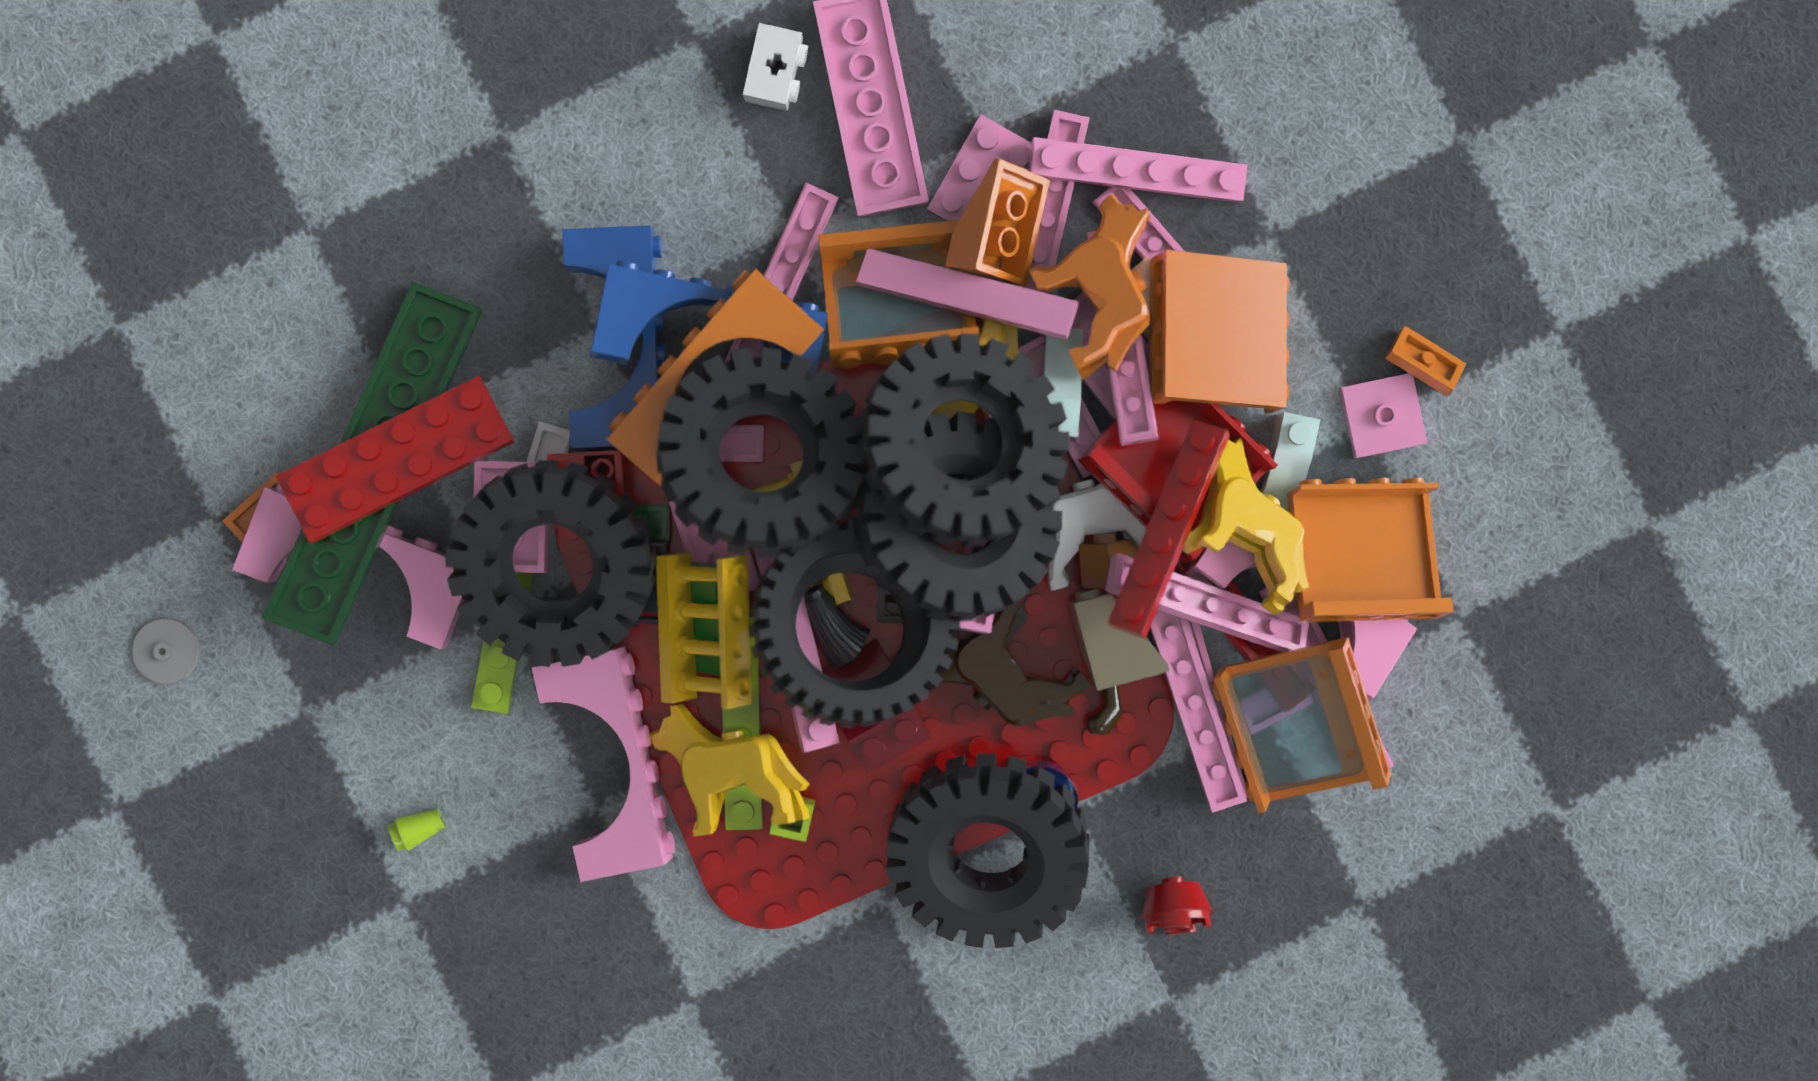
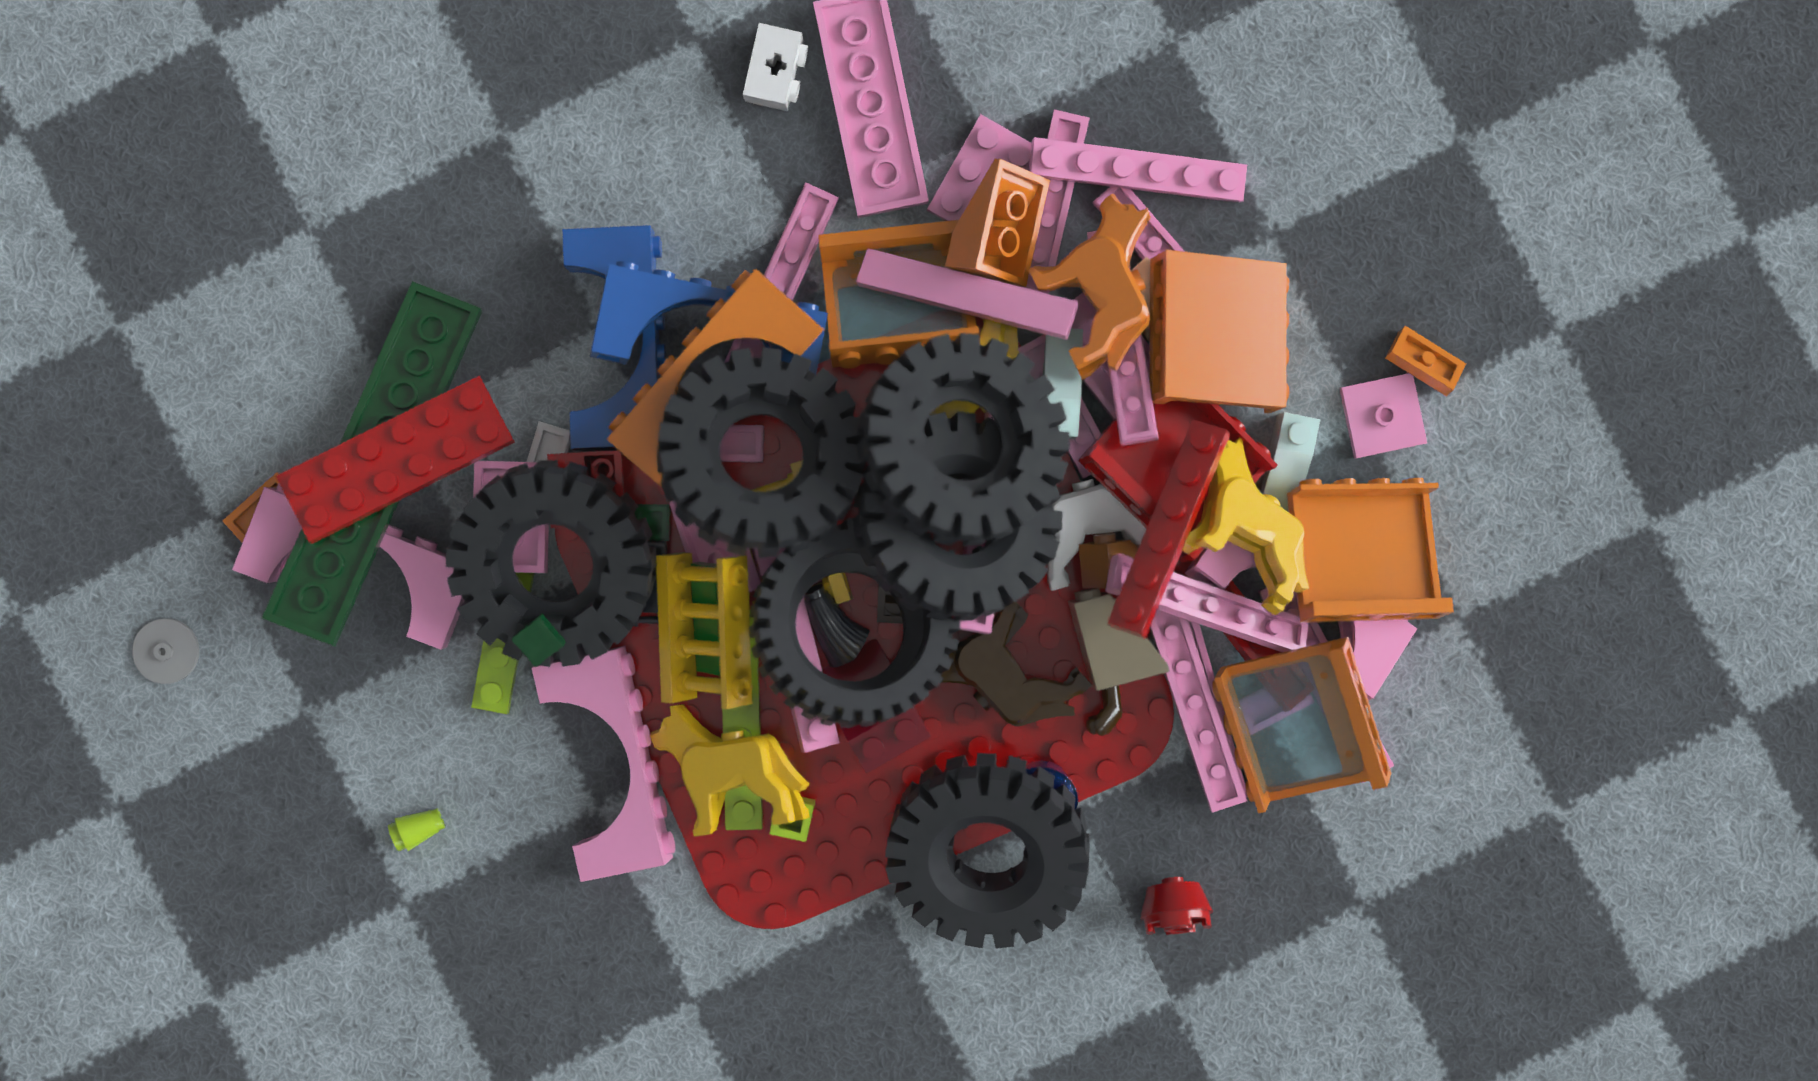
none -> dark green tile [511,614,566,667]

